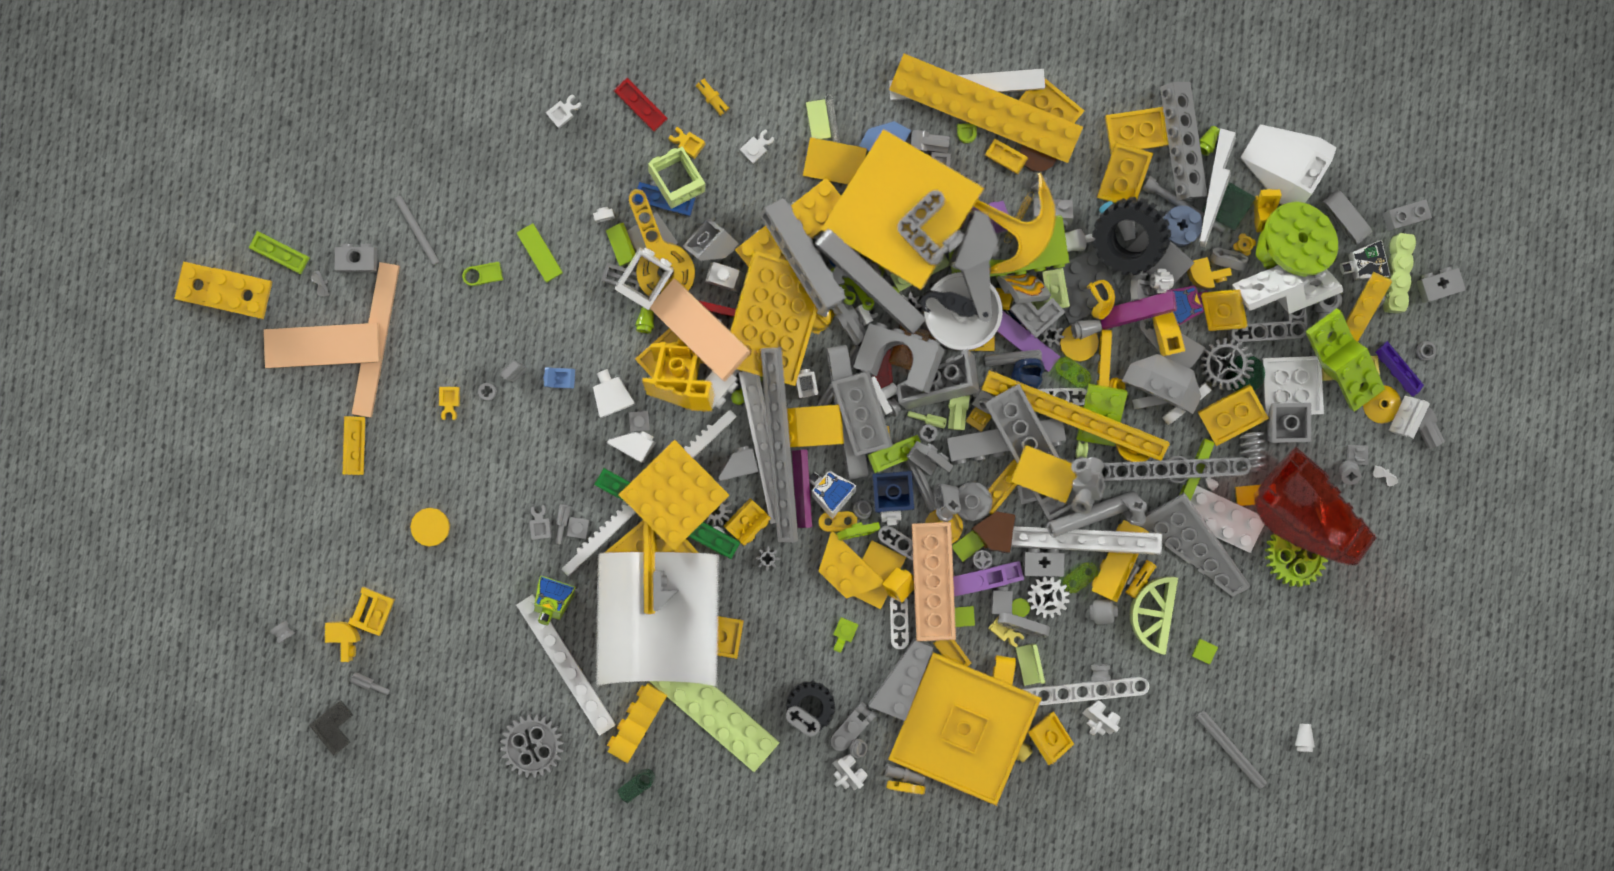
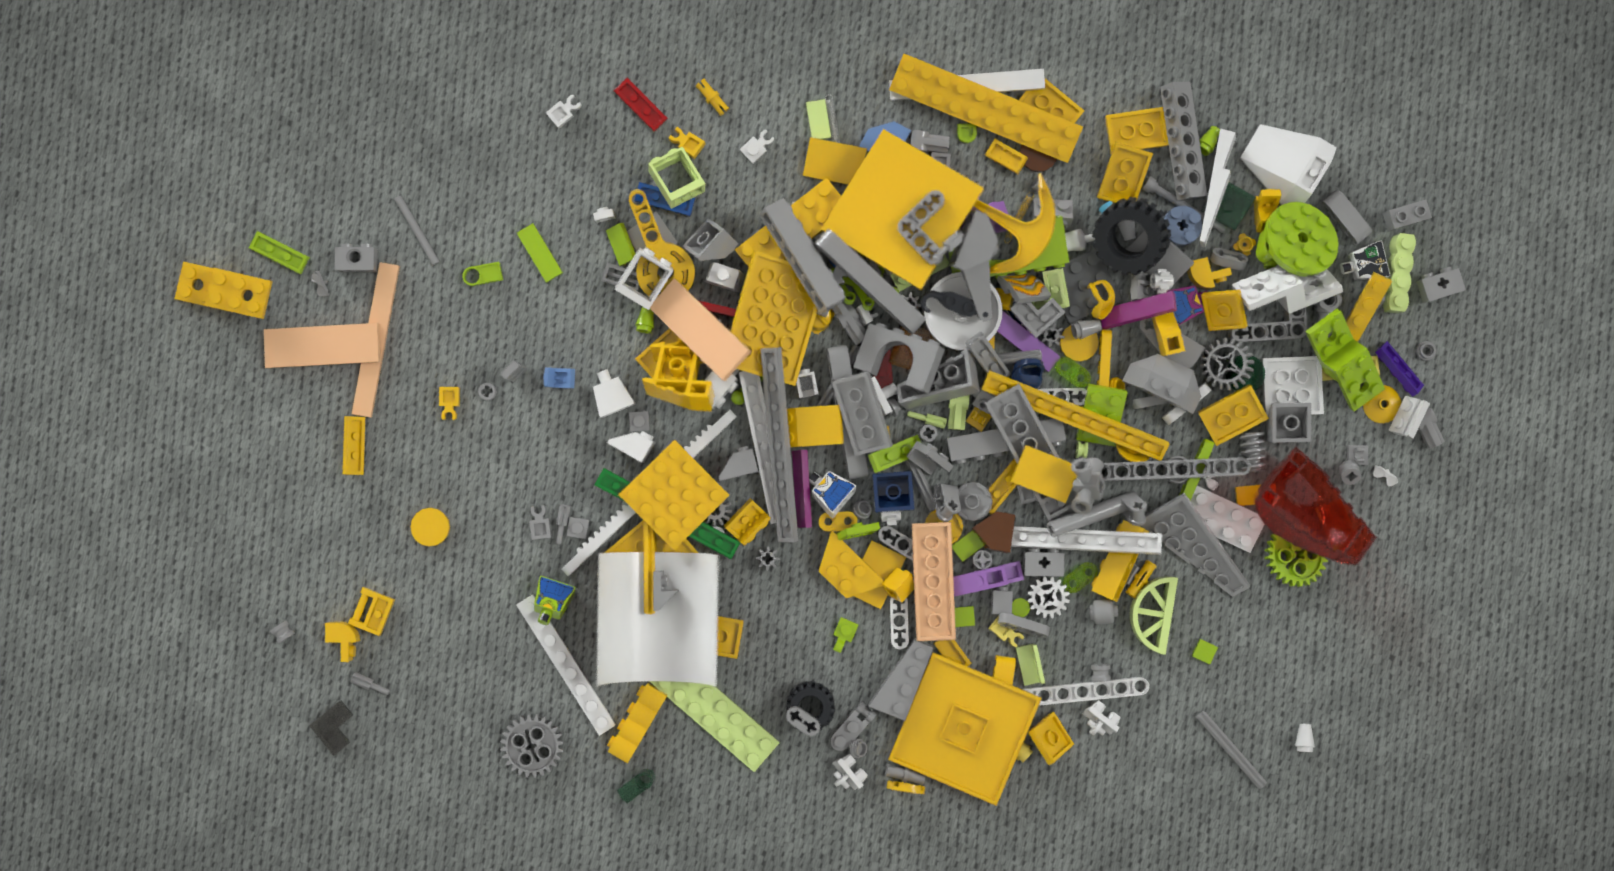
none -> light grey tile [965,331,1011,377]

